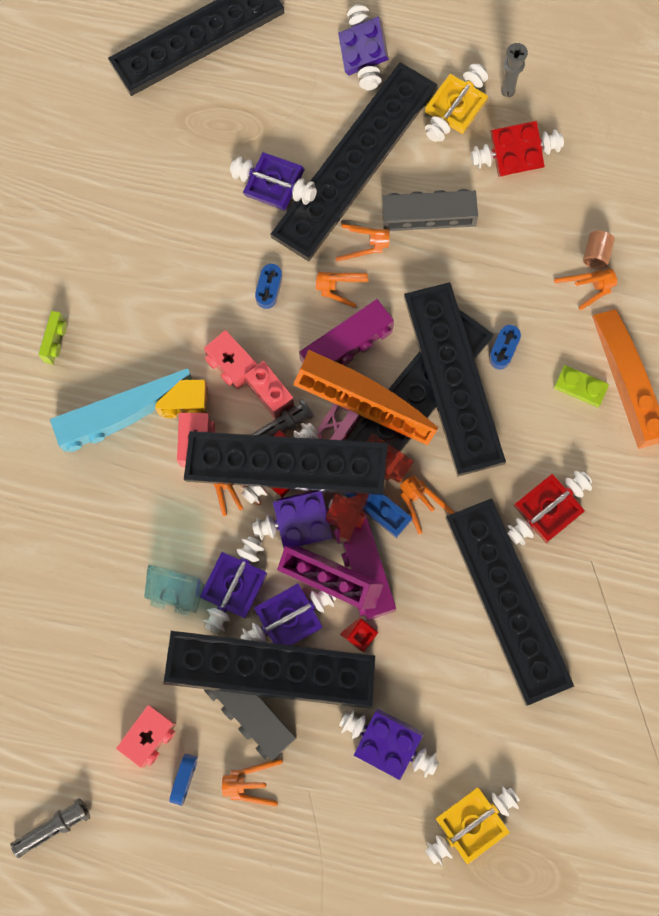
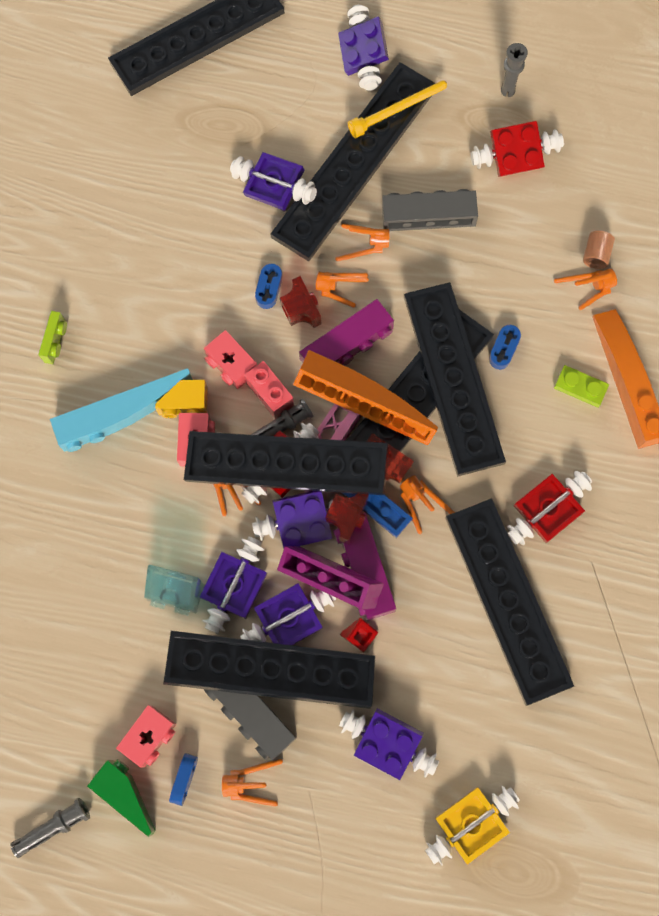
yellow plate [425,64,488,142] -> none
none -> green slope [87,759,156,837]
none -> clear red brick [280,276,322,328]
none -> yellow piece [347,80,447,139]

